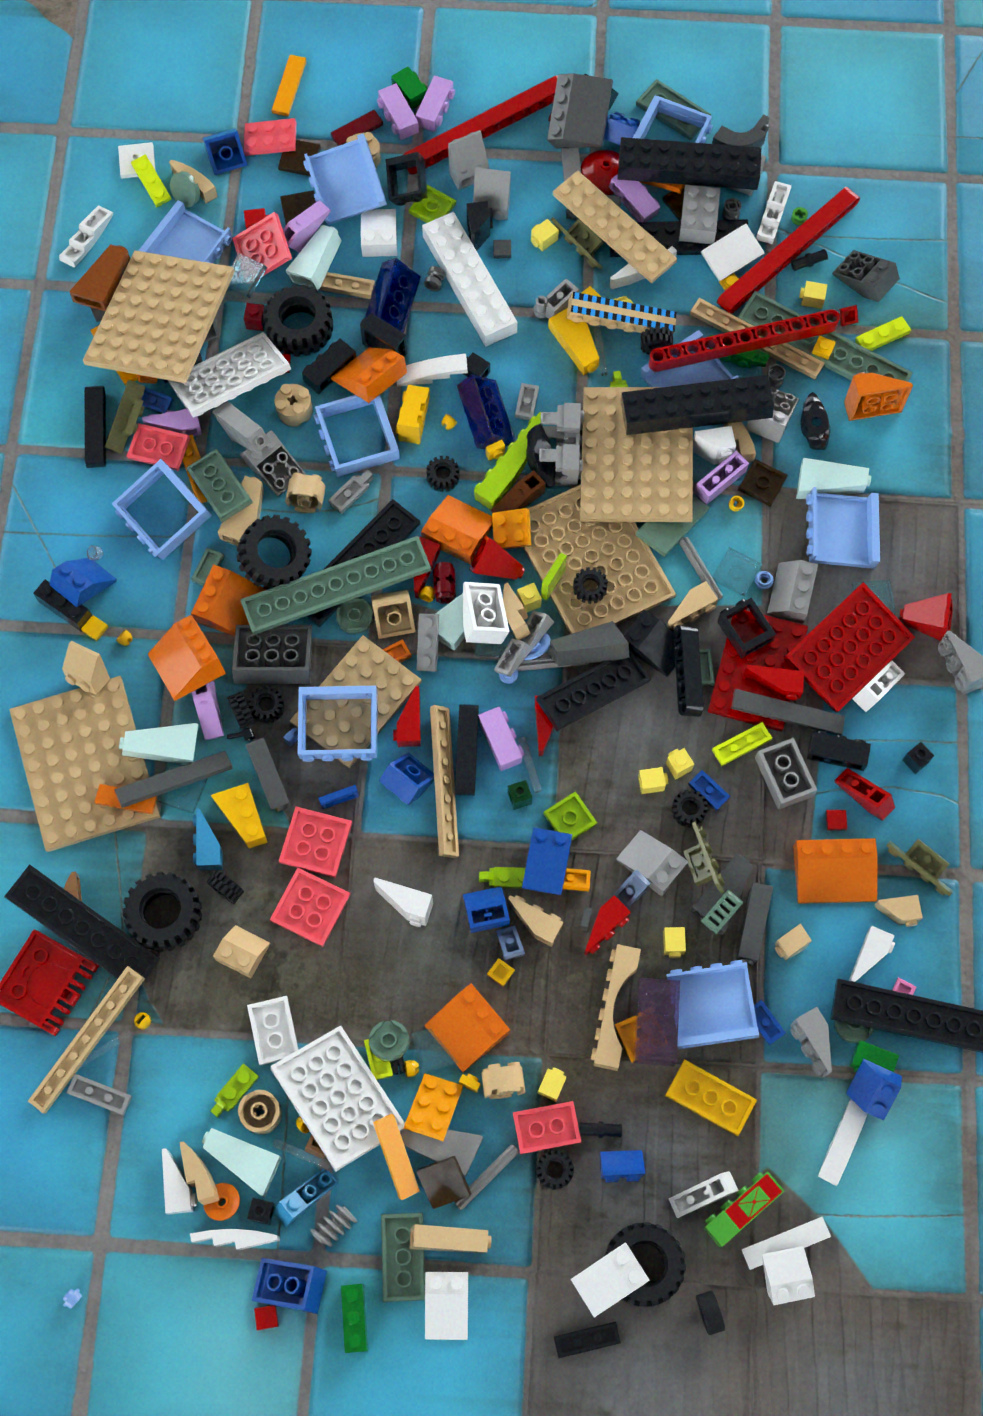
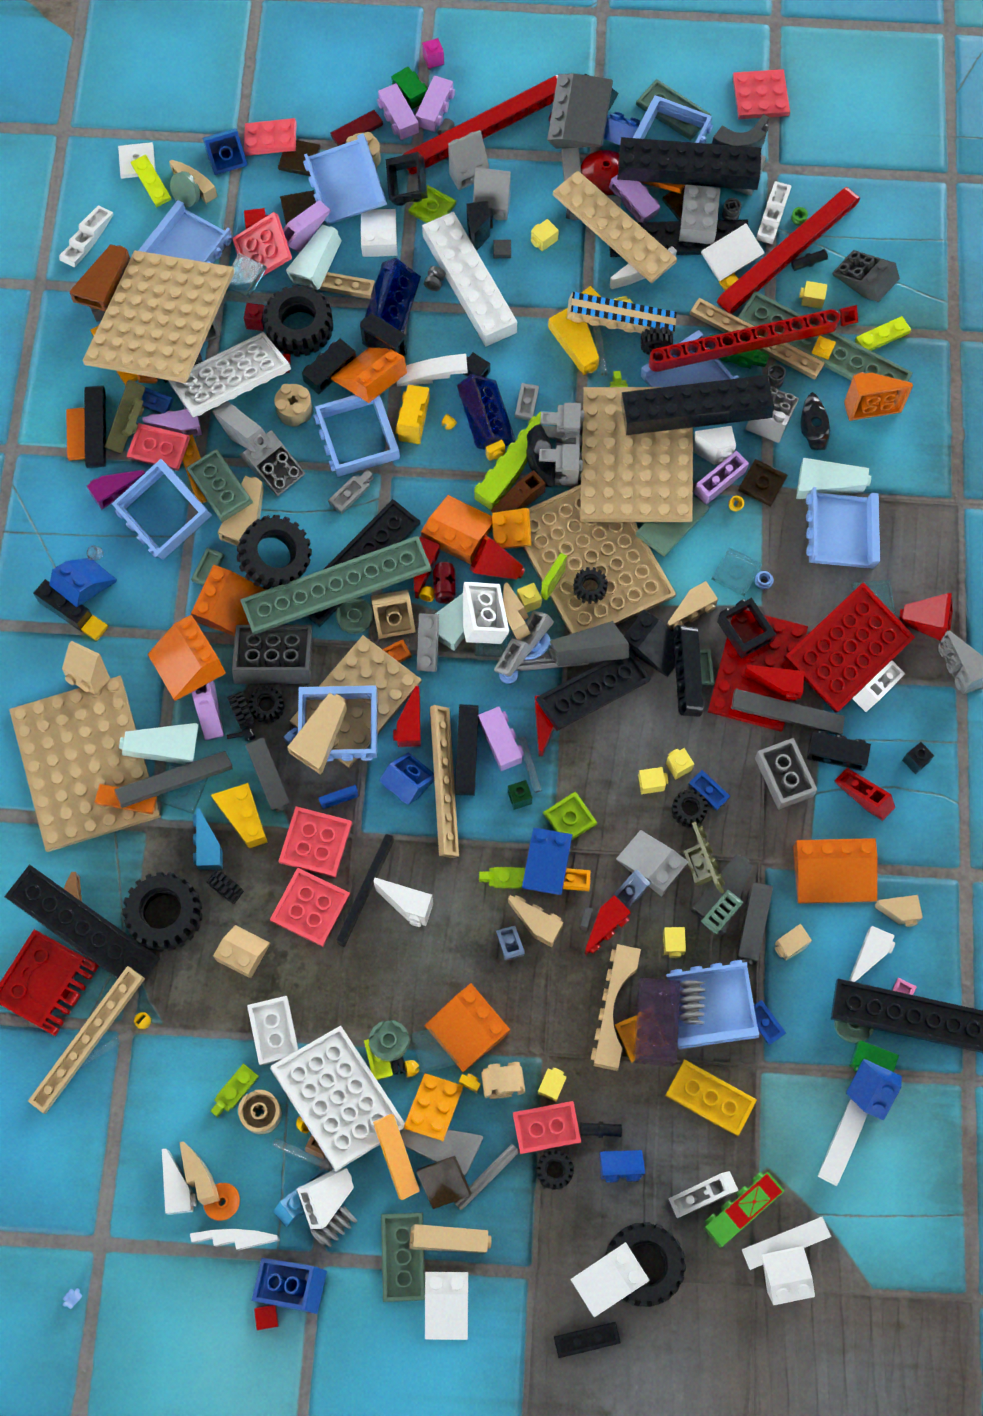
light grey plate [66,1074,132,1116] -> none
yellow hinge [116,629,133,646] -> none
light aqua slope [202,1128,282,1197] -> none
black brick [247,1198,276,1225] -> none
light orange tile [272,55,307,117] -> none
tan brick [285,473,326,513] -> none
green brick [341,1284,368,1353] -> none
black tyre [426,456,460,492] -> none
blue slope [463,887,510,933] -> none
yellow plate [487,958,515,987] -> none
light grey hinge [534,279,579,318] -> none
olive bracket [551,217,604,270] -> none
light grey axle [679,537,723,601] -> none
black tyre [696,1290,725,1335] -> none
neon yellow plate [712,722,772,767] -> none
tan slope [724,422,756,462] -> none
light grey slope [767,560,818,623] -> none
light grey slope [790,1007,832,1079] -> none
red tile [826,810,848,831] -> none
olive bracket [886,838,953,896] -> none
none -> orange tile [66,408,85,461]
none -> magenta slope [87,470,145,510]
none -> tan slope [287,693,347,775]
none -> white slope [297,1168,354,1229]
none -> black tile [336,834,394,947]
none -> dark pink brick [422,38,444,69]
none -> dark grey hinge [437,118,455,135]
none -> light grey piece [678,980,705,1025]
none -> coral plate [733,69,790,119]

